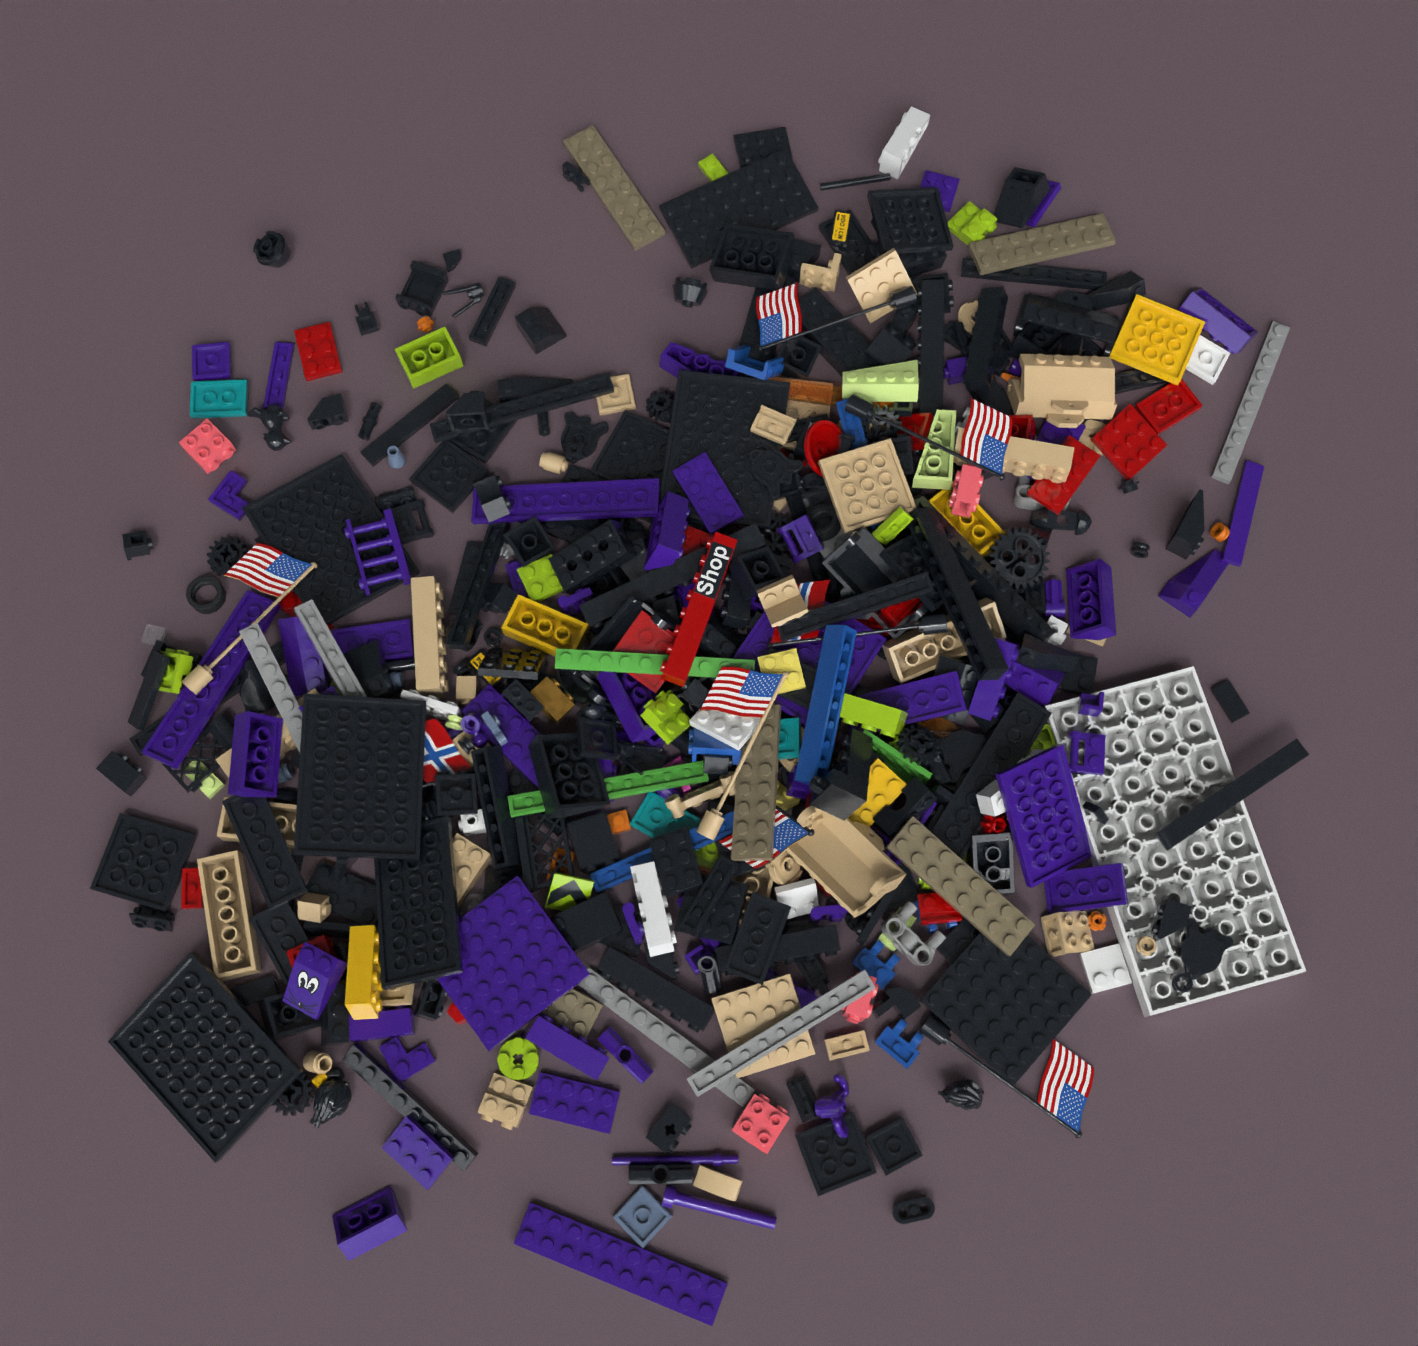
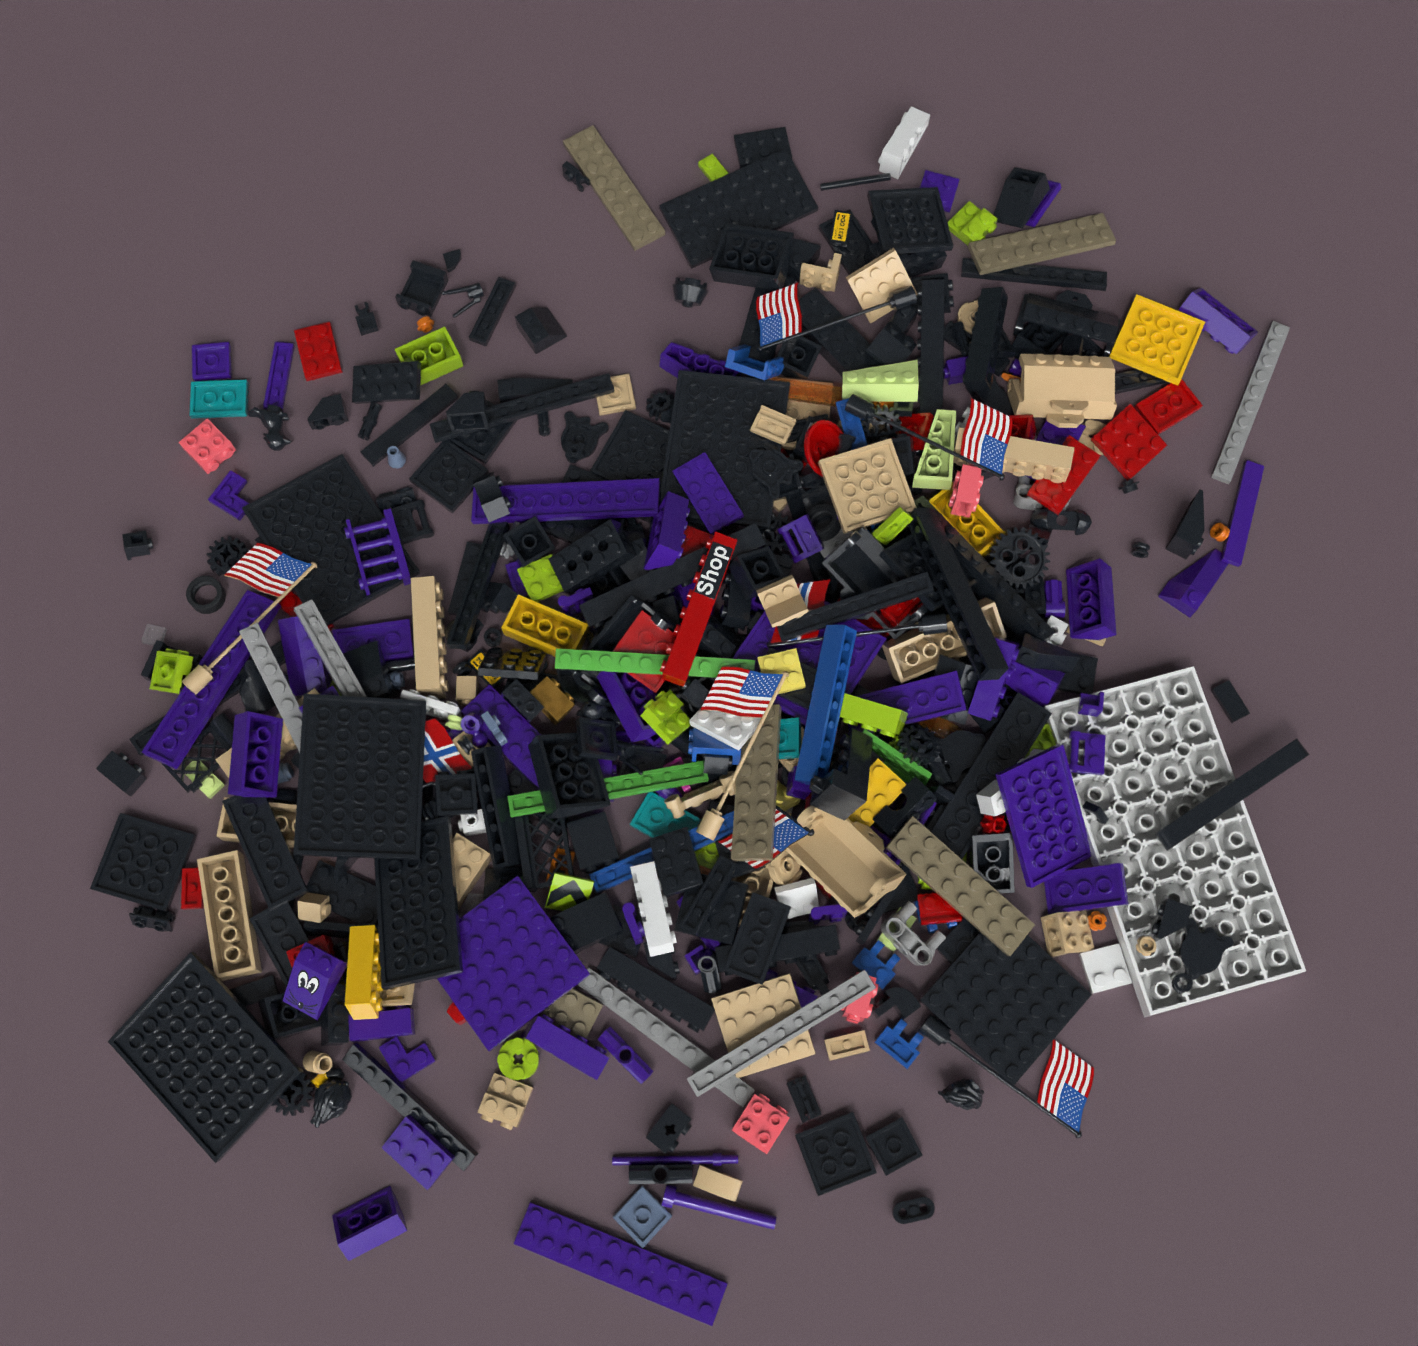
black tile [128,650,170,730] -> none
black cone [253,231,291,268] -> none
black brick [413,978,448,1022] -> none
dark purple plate [529,1072,620,1134] -> none
tan brick [539,452,568,475] -> none
orange plate [607,810,631,835] -> none
dark purple piece [815,1074,849,1138] -> none
black slope [1087,271,1146,311] -> none
white plate [1186,335,1230,385] -> none
none -> black plate [352,361,421,404]

